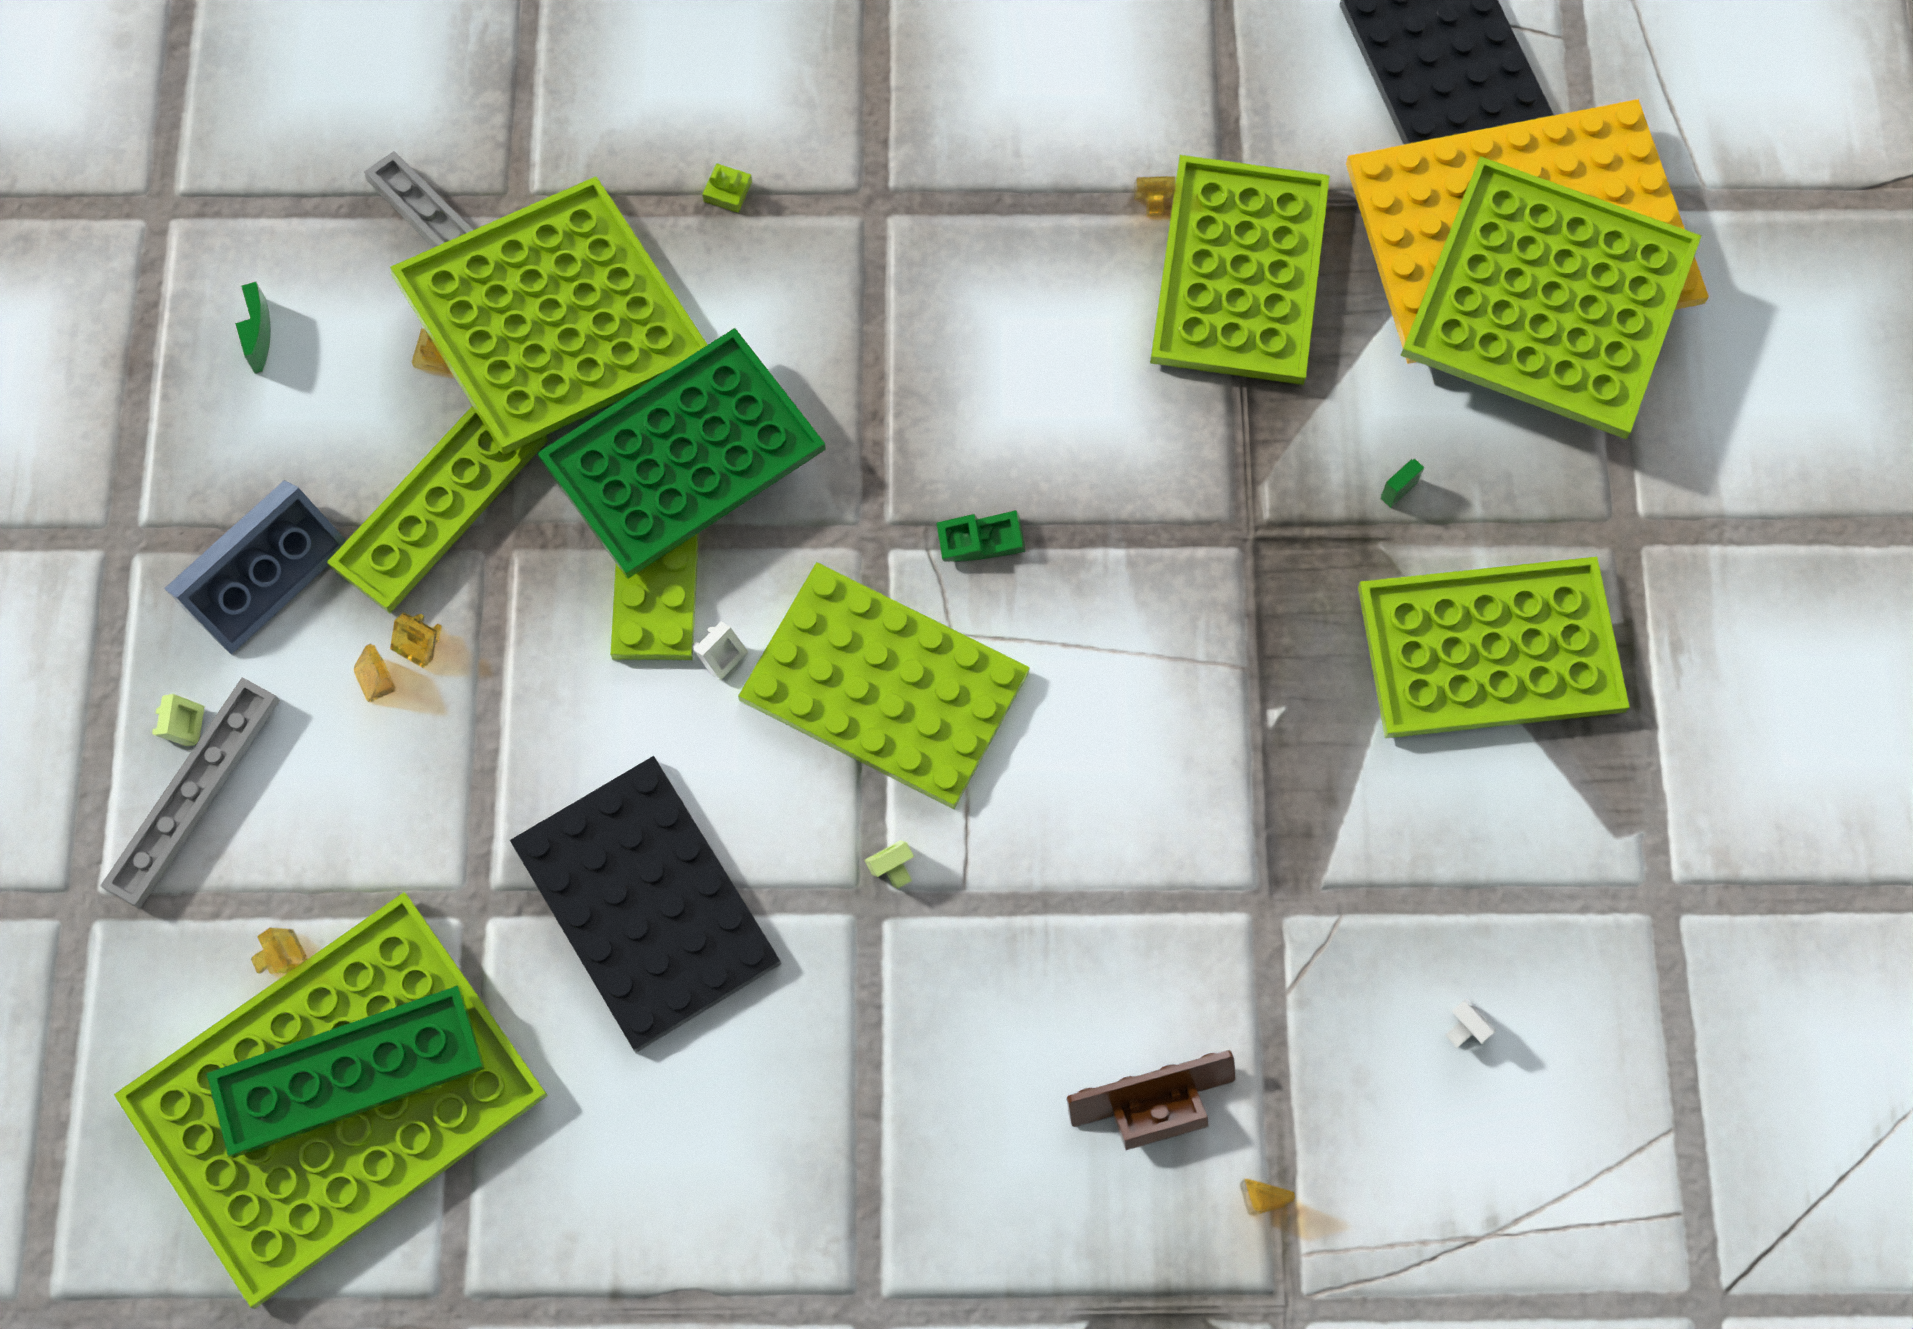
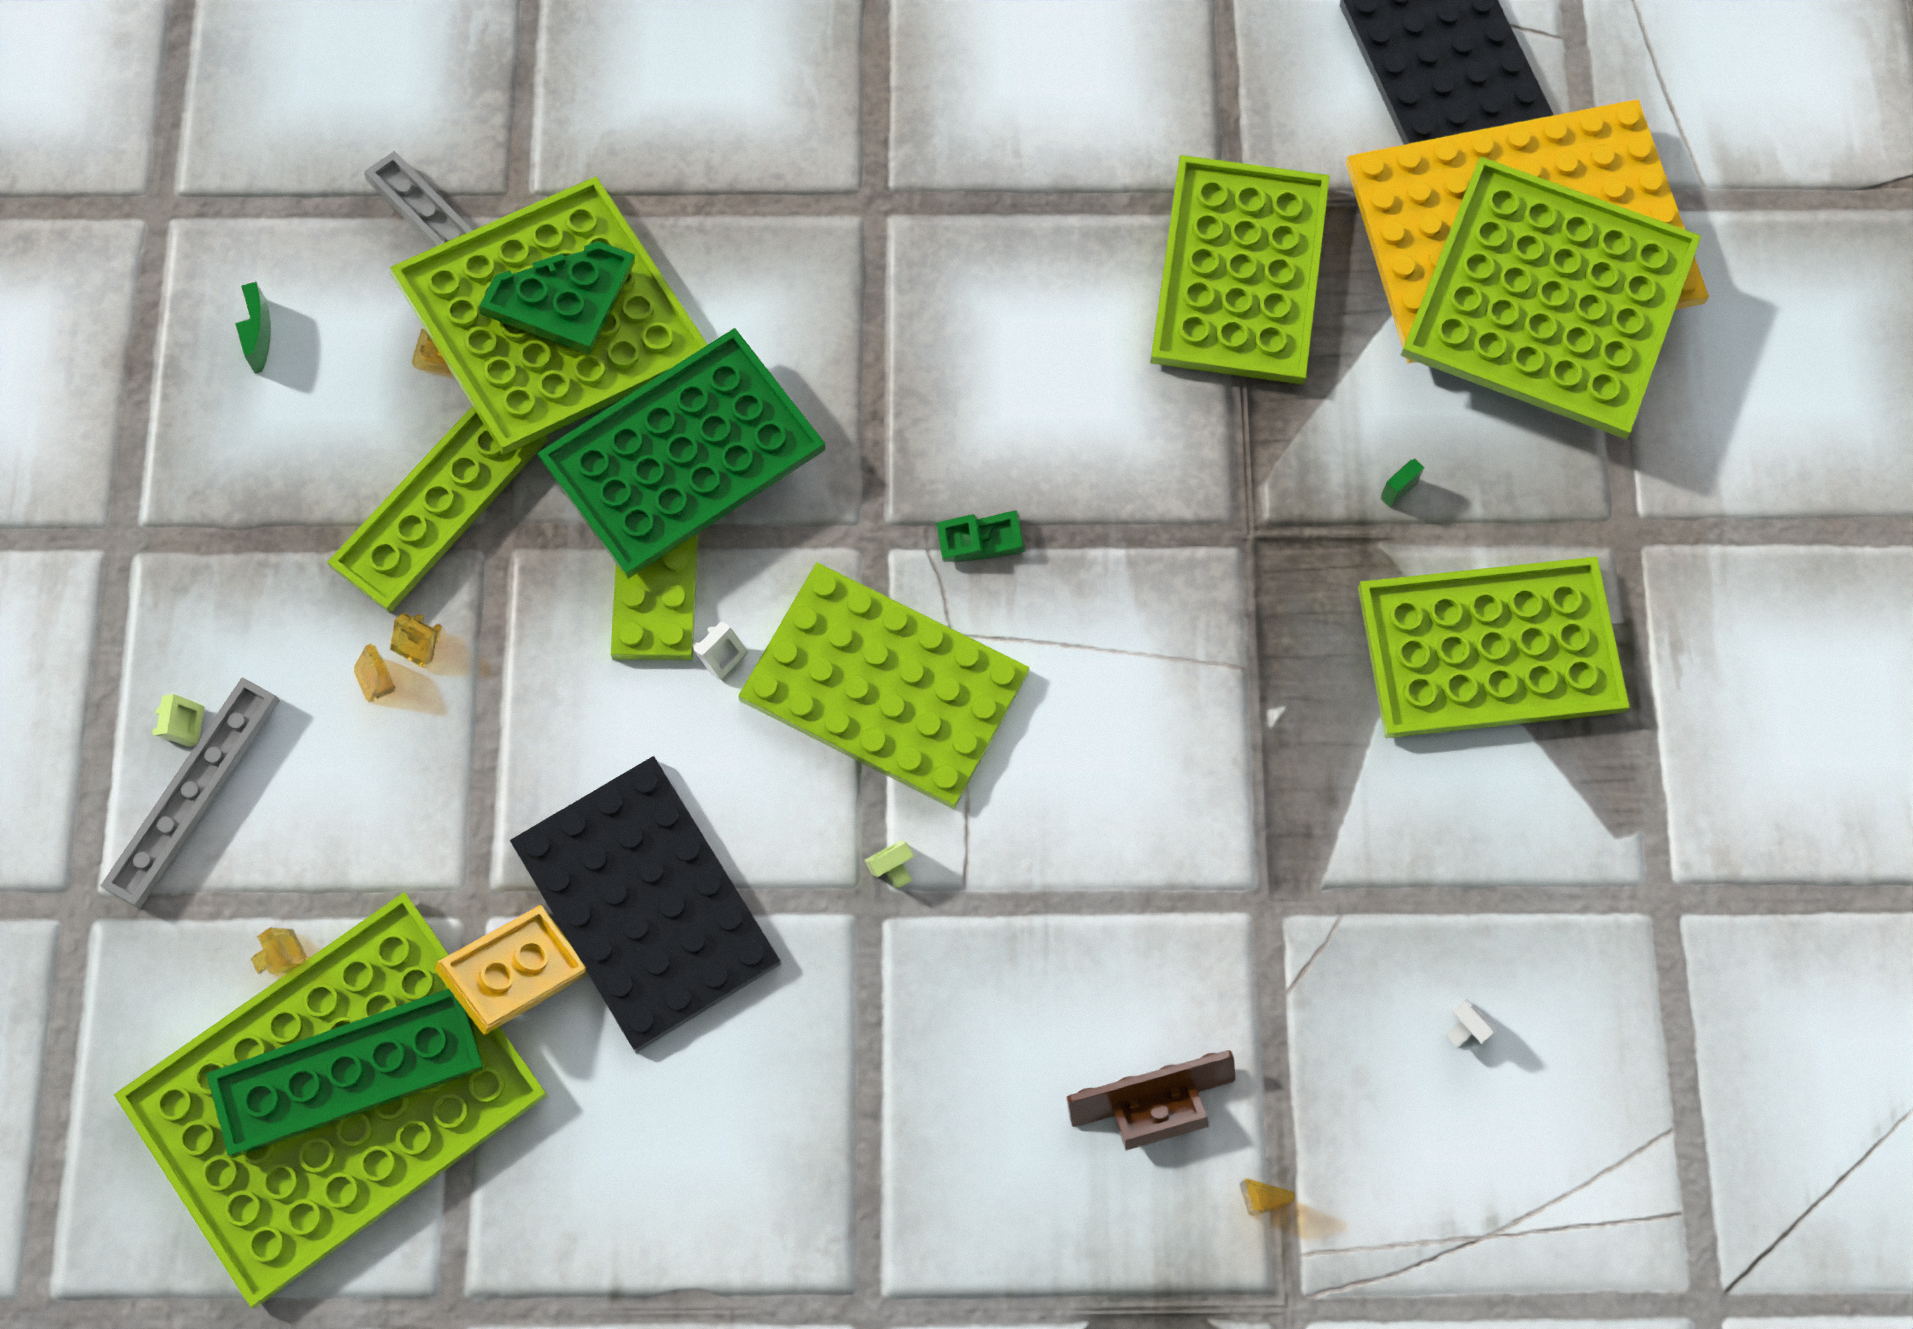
sand blue slope [164,480,347,654] -> none
lime tile [702,163,752,213] -> none
clear yellow tile [1134,176,1175,217] -> none
none -> yellow tile [435,905,588,1035]
none -> green plate [479,241,635,355]

